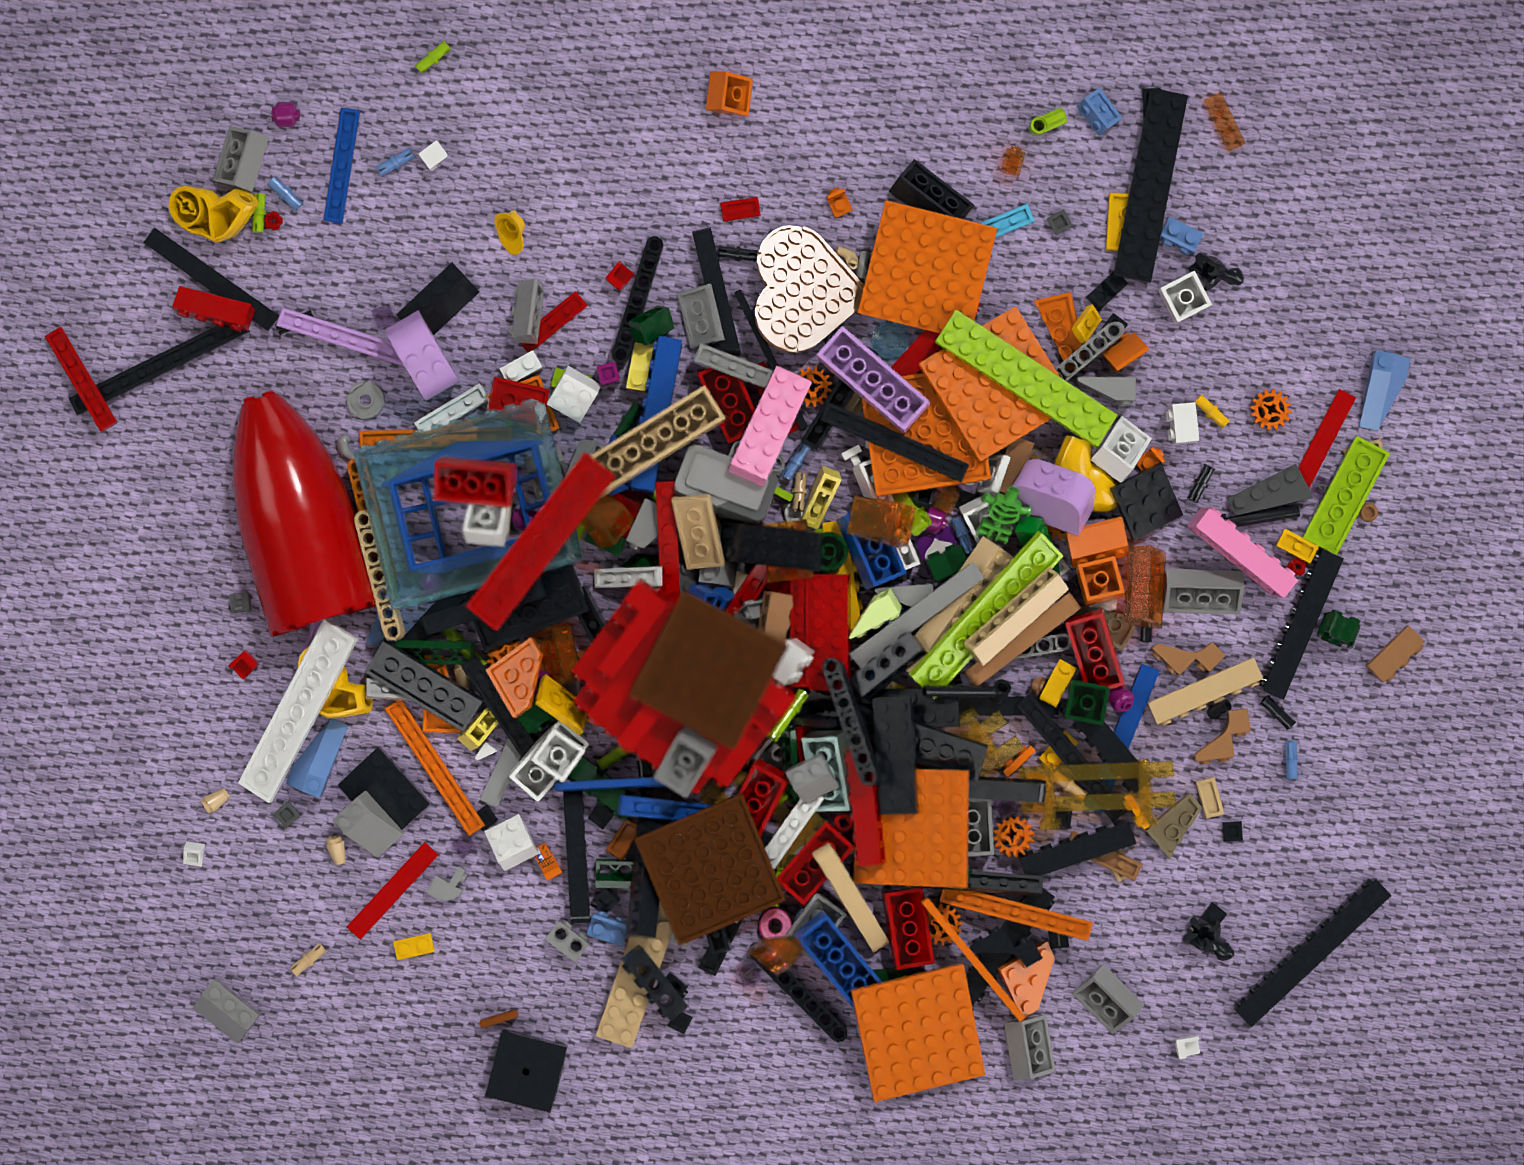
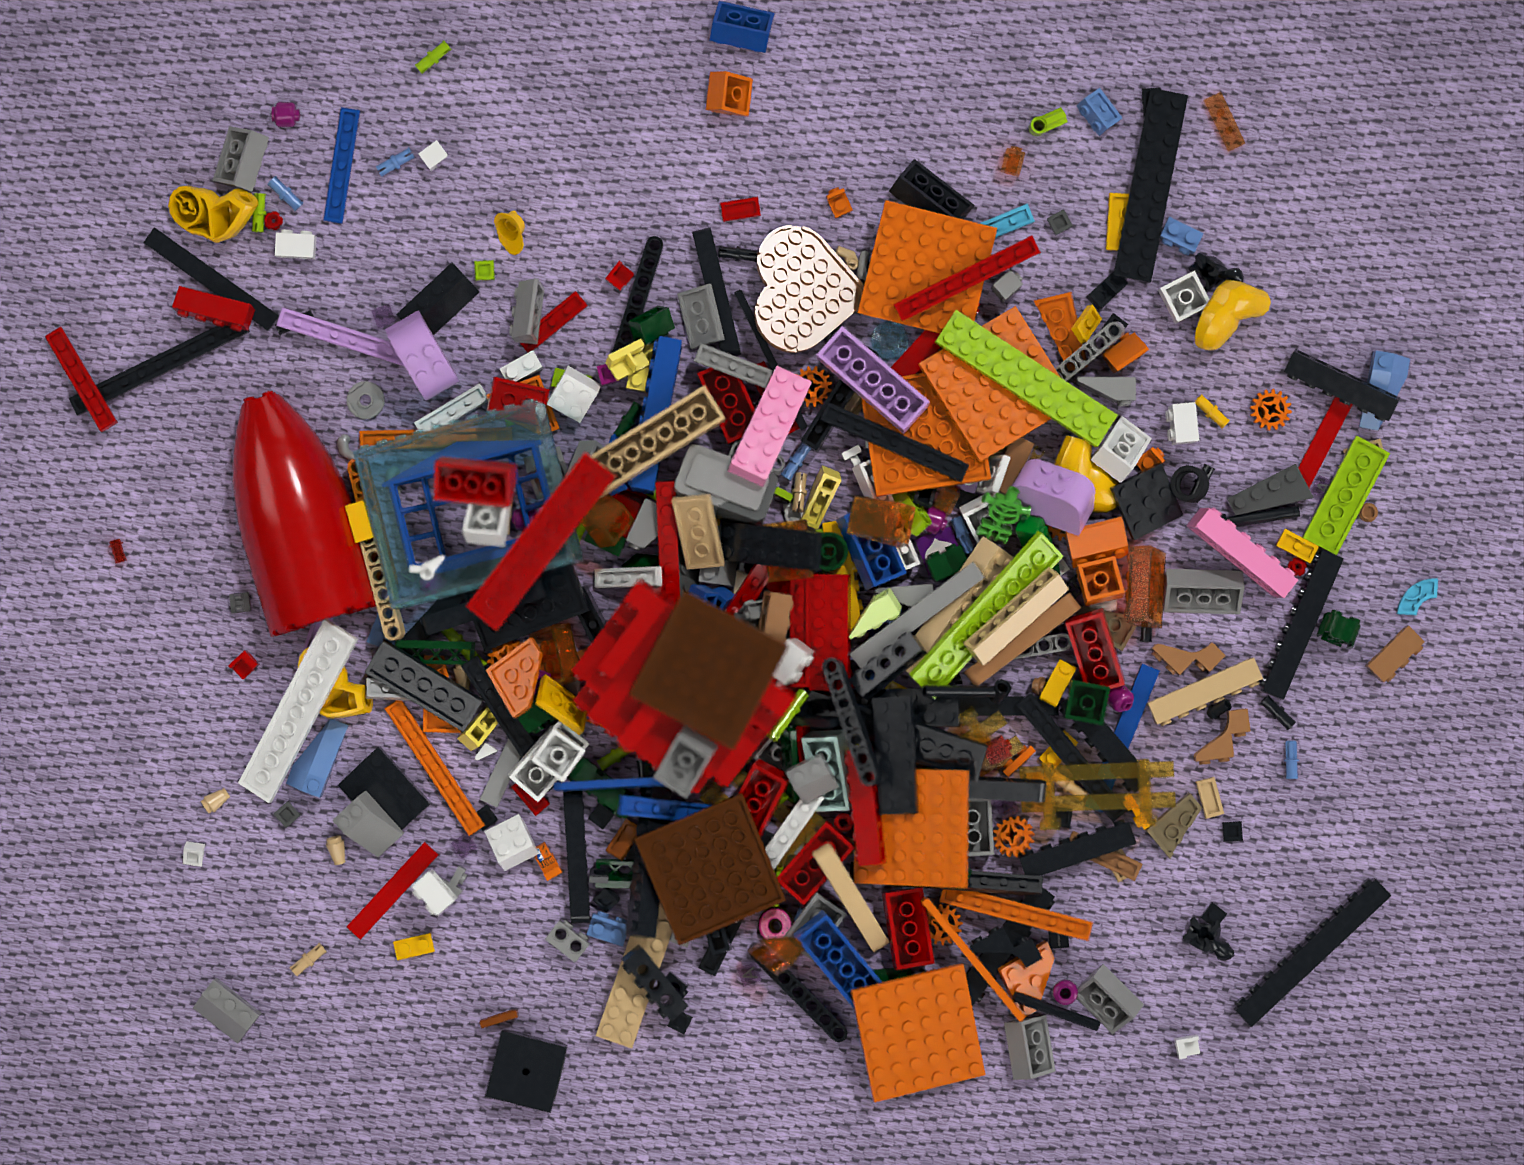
none -> clear red pin [108,539,127,564]
none -> white brick [275,230,316,260]
none -> yellow tile [345,500,375,543]
none -> white animal [409,555,445,580]
none -> white brick [412,869,458,916]
none -> lime tile [474,260,495,281]
none -> red tile [511,783,551,816]
none -> black tile [589,868,609,883]
none -> light yellow panel [605,339,649,381]
none -> blue slope [709,1,775,53]
none -> red plate [893,235,1041,322]
none -> clear red brick [984,735,1013,766]
none -> light grey brick [991,270,1023,303]
none -> black axle [1012,992,1100,1031]
none -> magenta head [1053,979,1078,1005]
none -> black tyre [1170,465,1209,503]
none -> yellow piece [1195,280,1271,350]
none -> black brick [1284,349,1400,422]
none -> medium azure tile [1397,578,1438,615]

